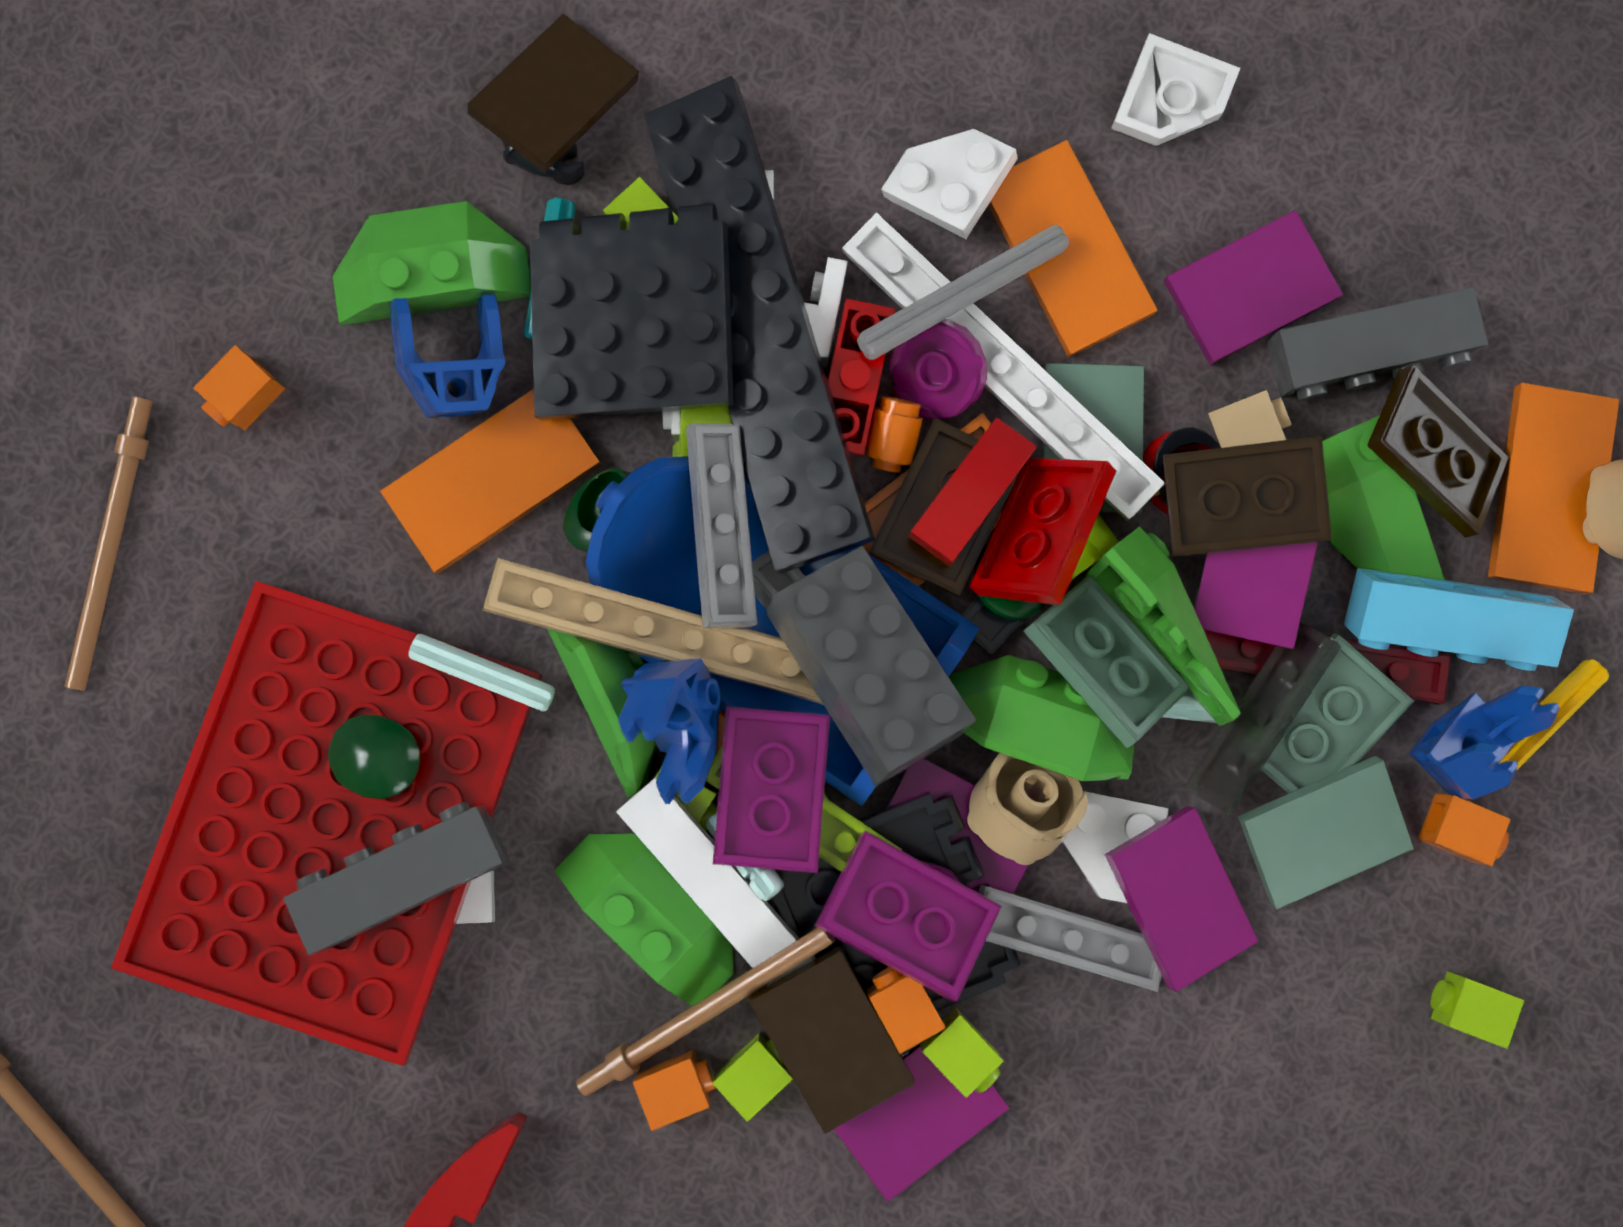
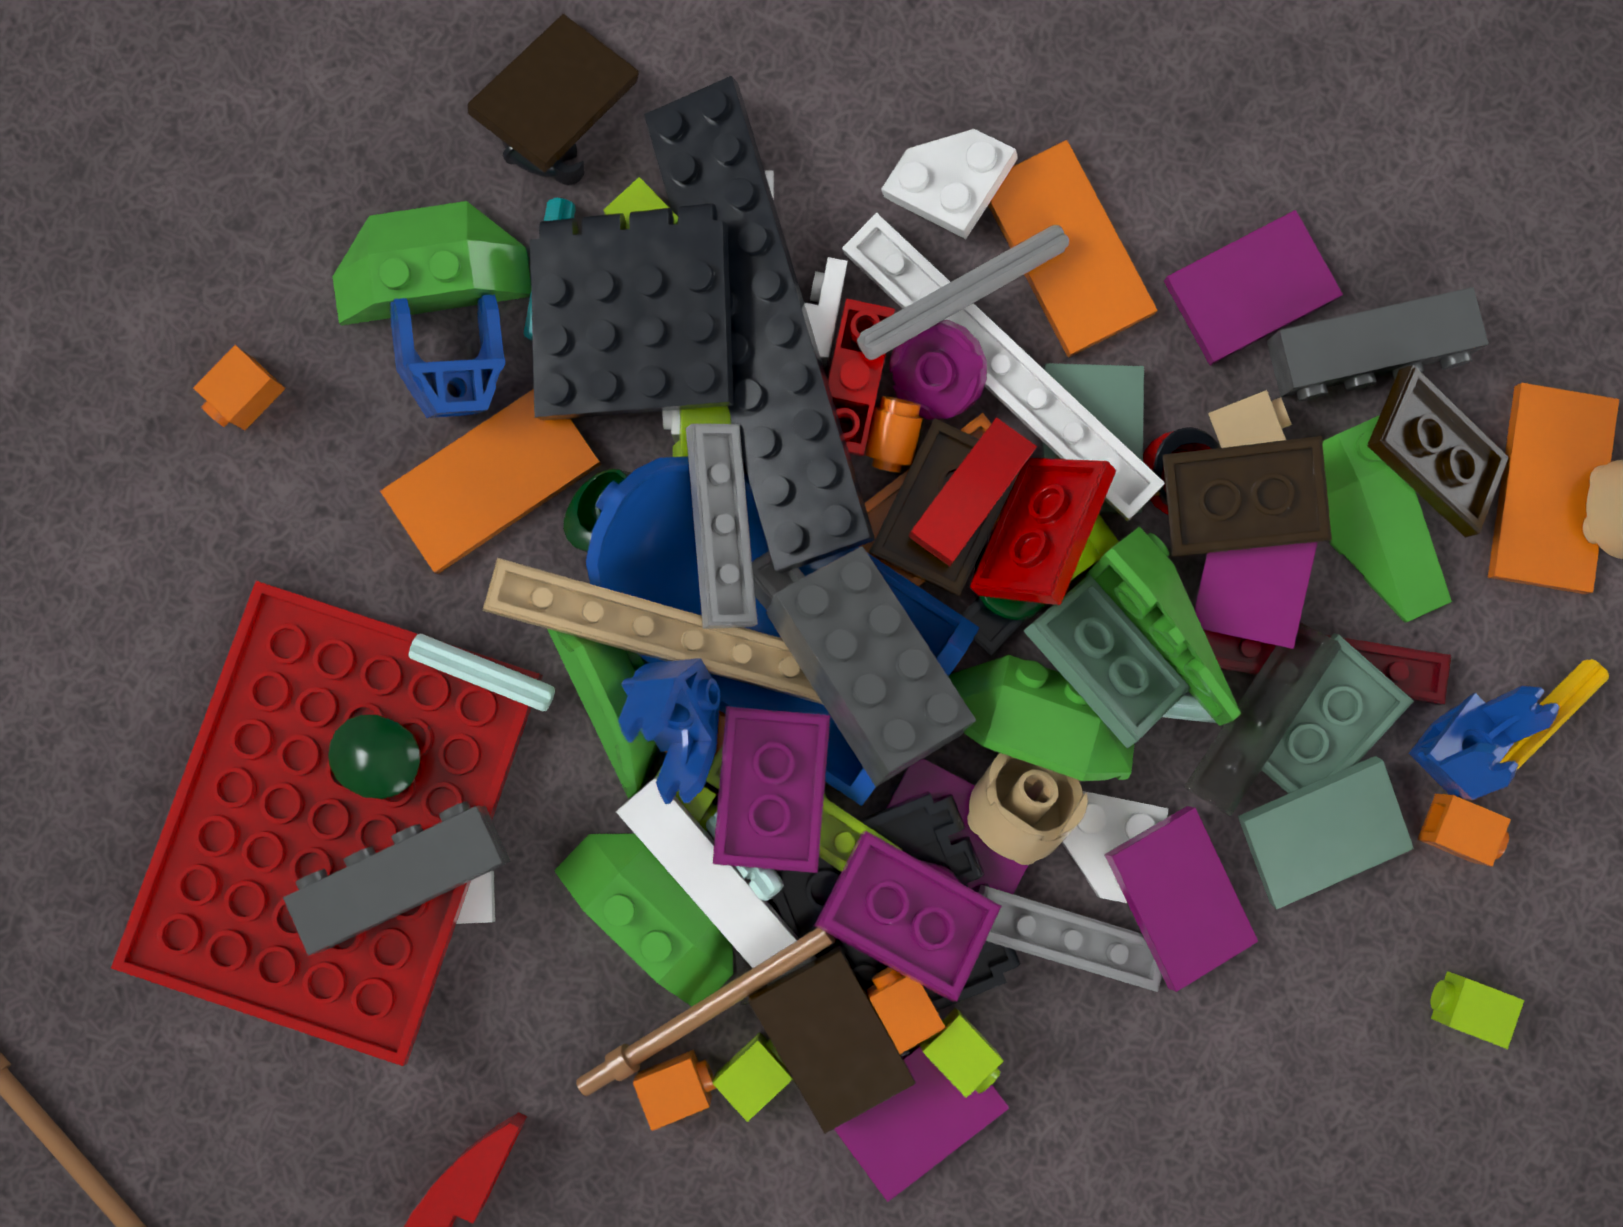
medium nougat bar [64,397,153,691] -> none
white plate [1111,33,1240,146] -> none
medium azure brick [1344,568,1574,671] -> none

